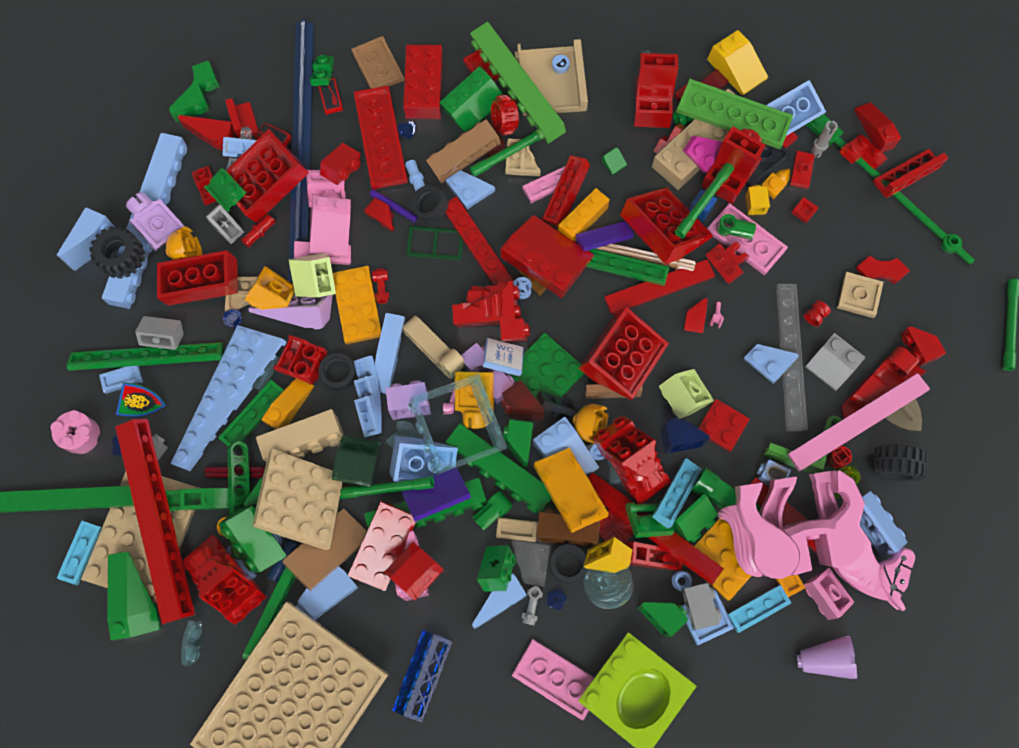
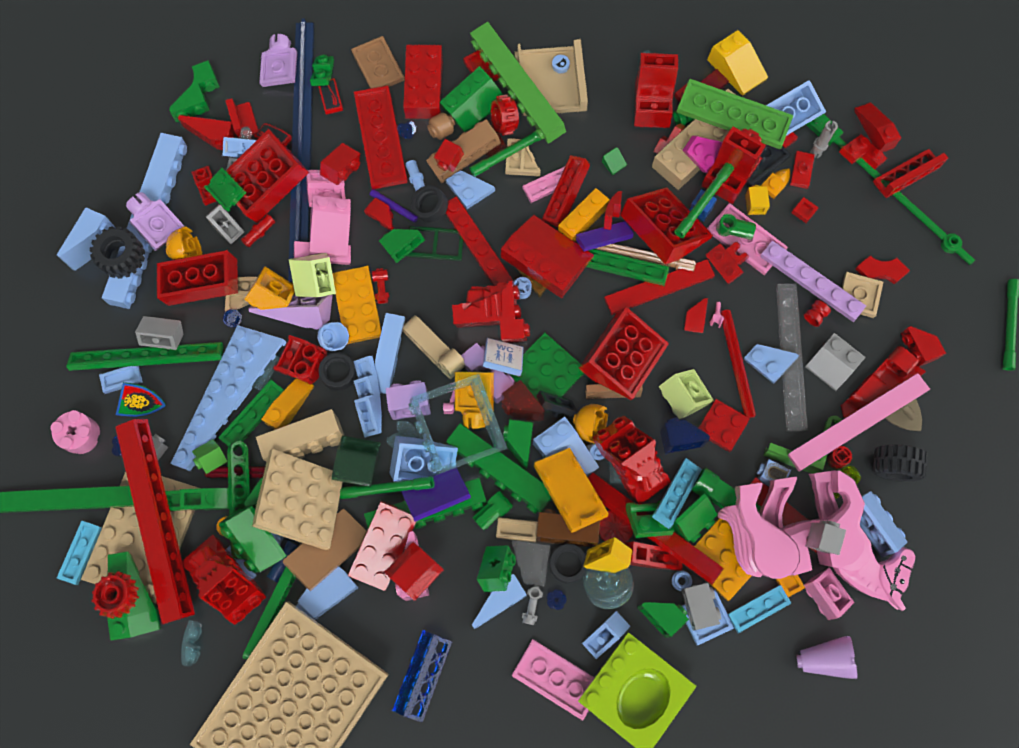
none -> red gear [91,571,139,619]
none -> bright green brick [192,439,227,474]
none -> lavender plate [260,34,297,87]
none -> light blue hair [317,322,349,351]
none -> green slope [379,229,425,263]
none -> medium nougat head [427,113,455,140]
none -> red brick [434,139,464,172]
none -> light blue slope [582,611,631,659]
none -> red slope [604,191,622,230]
none -> red axle [720,309,756,418]
none -> lavender plate [760,240,866,322]
none -> light grey brick [805,520,846,555]

